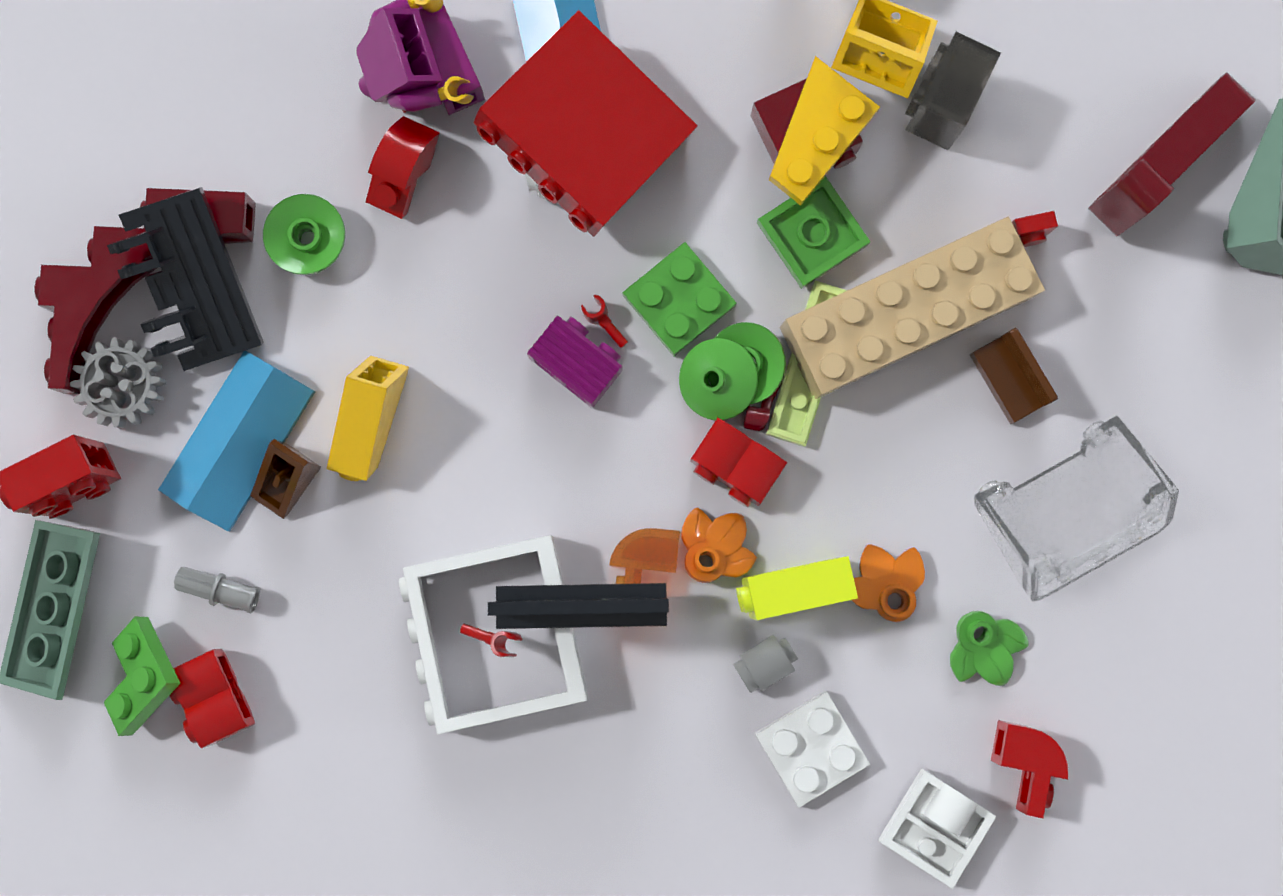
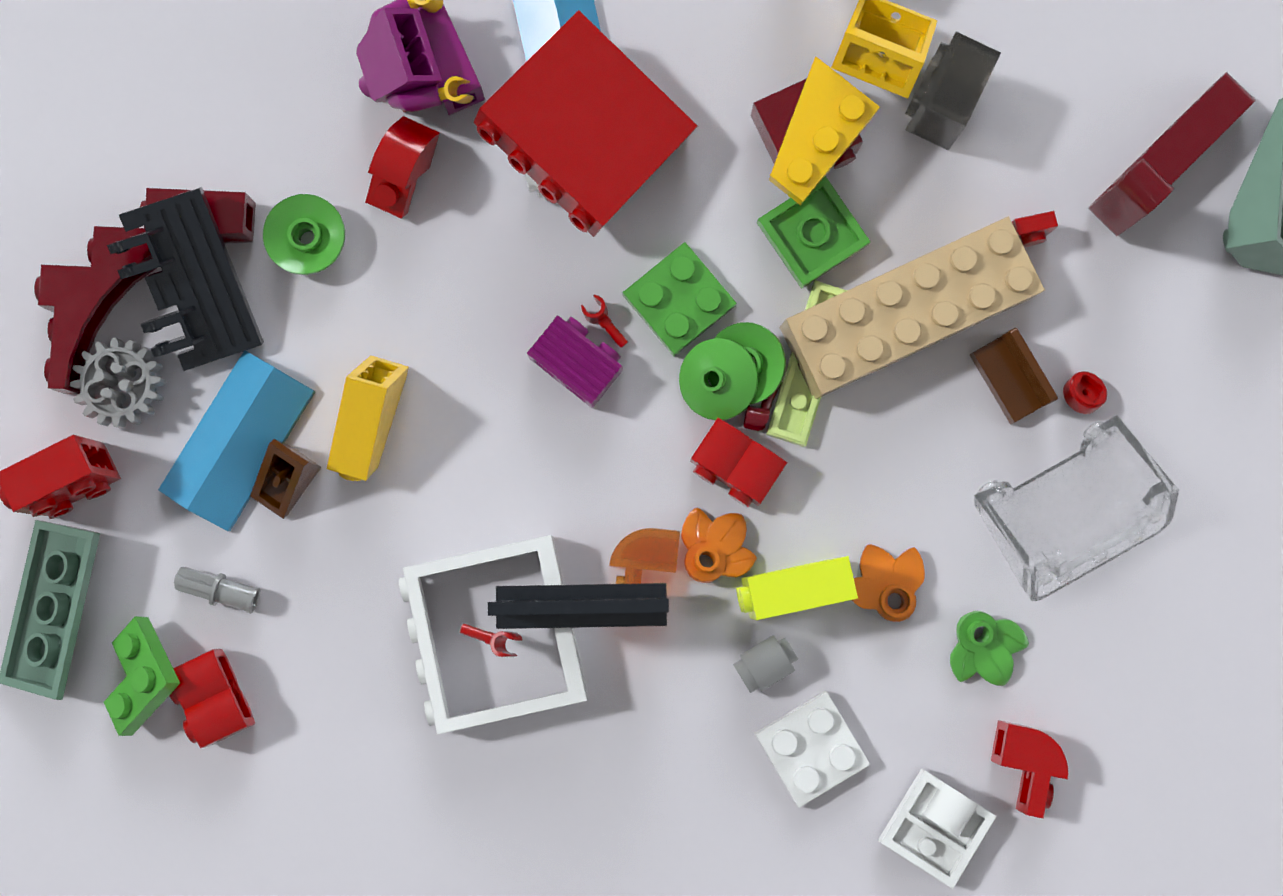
none -> red tile [1063,371,1107,414]

